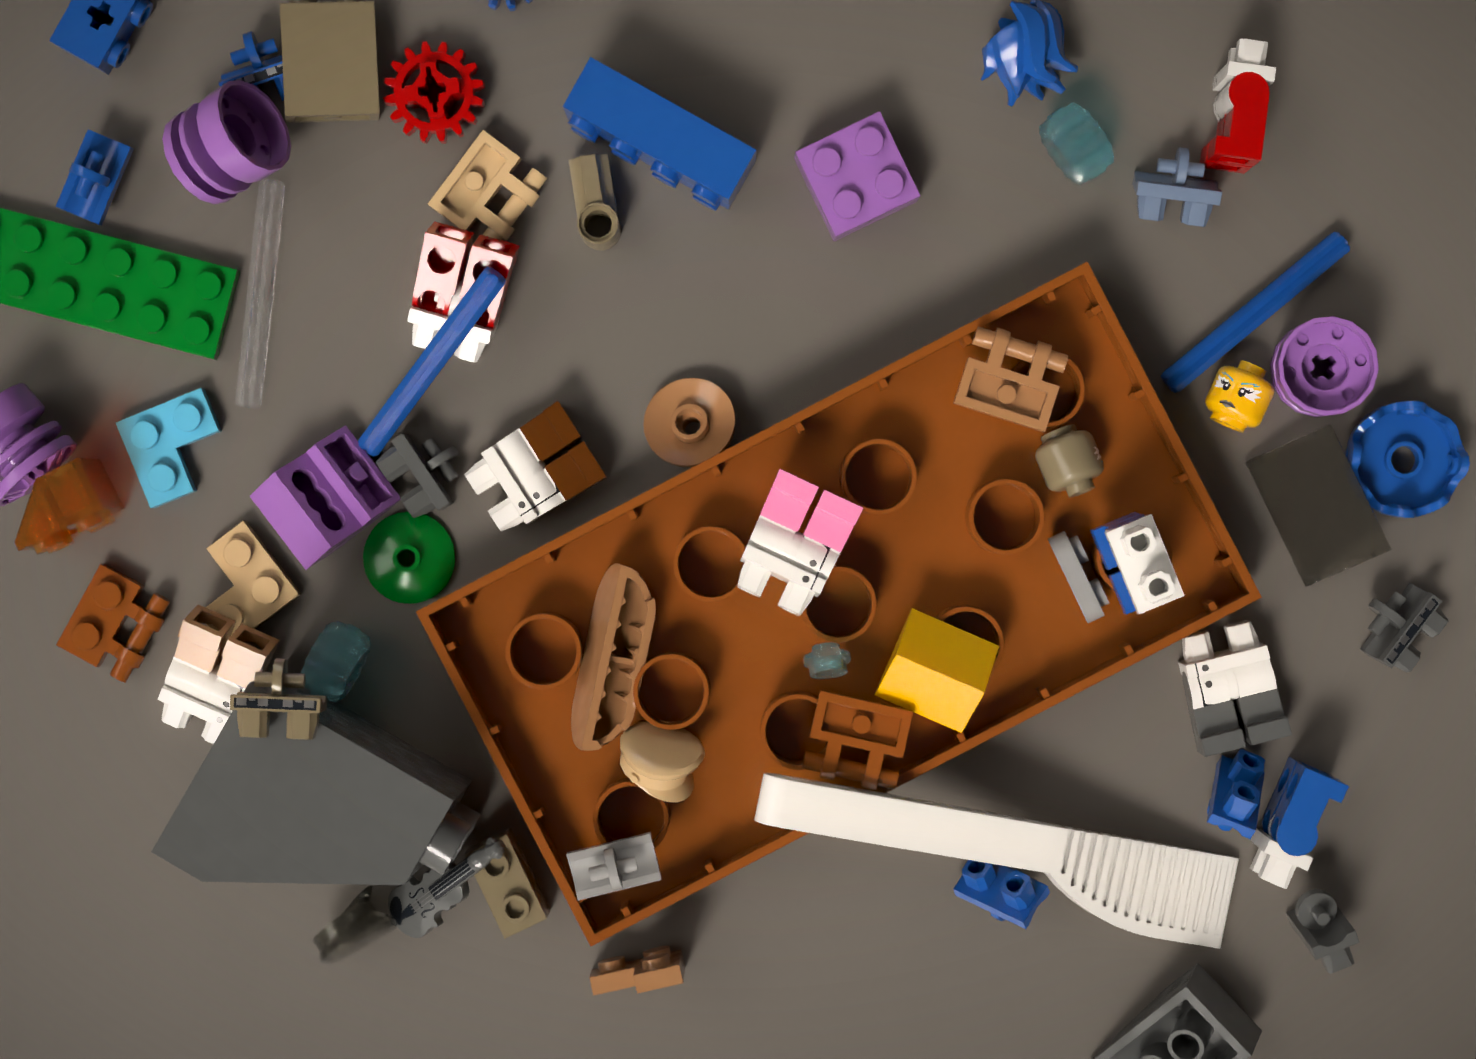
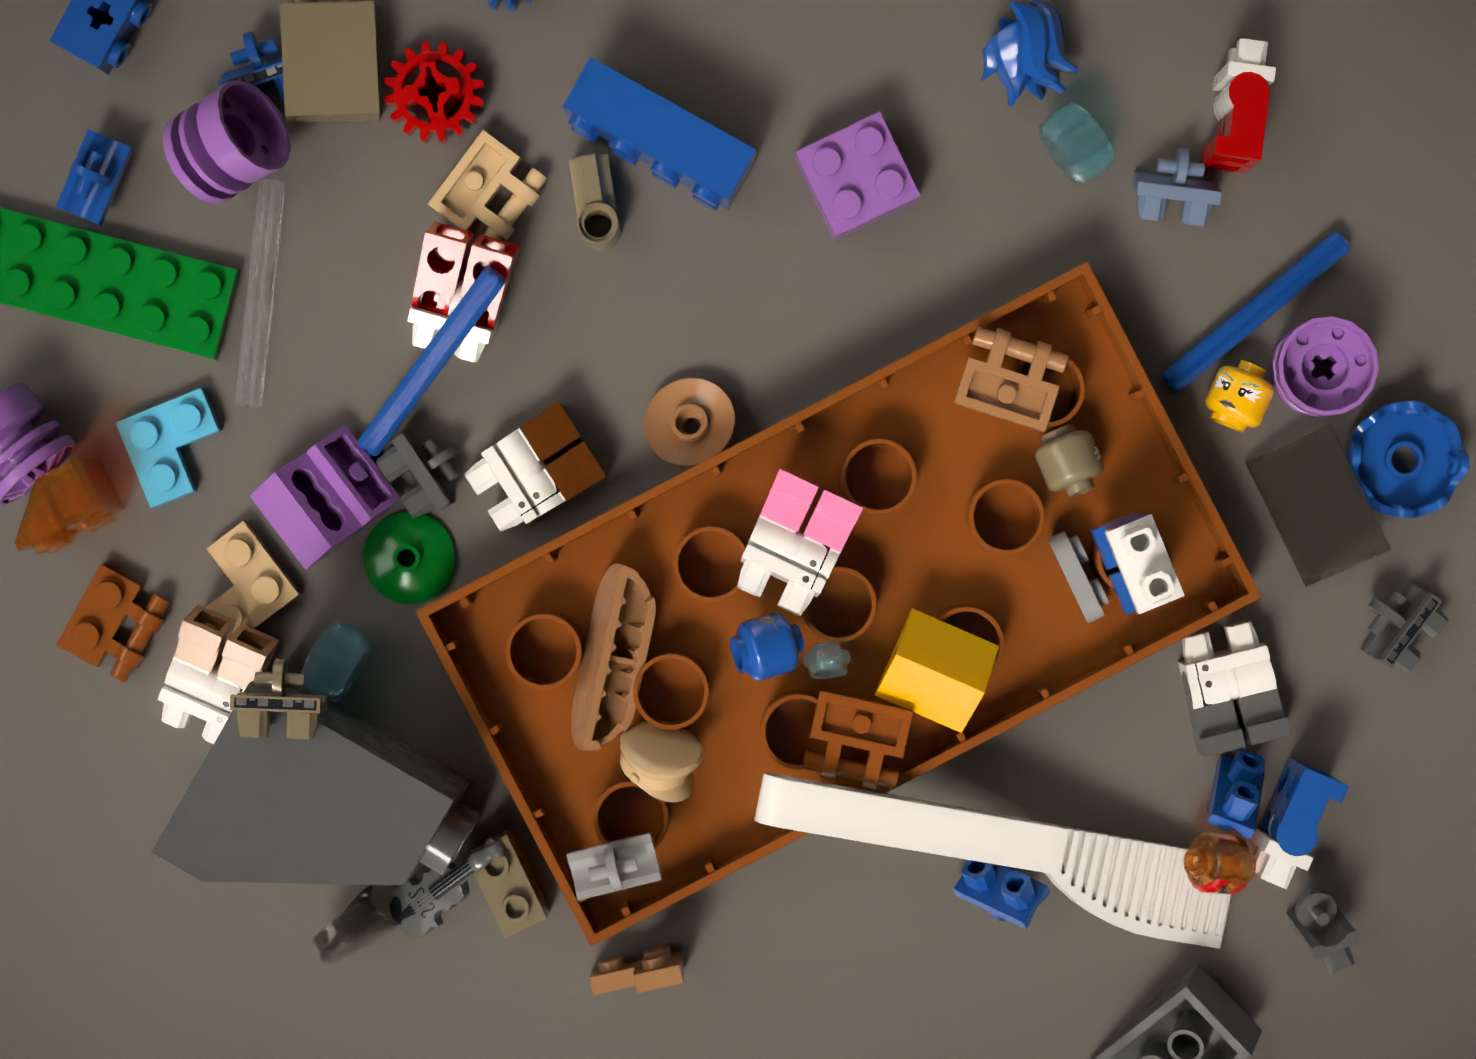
none -> blue head [730,613,804,681]
none -> clear orange head [1184,833,1256,895]

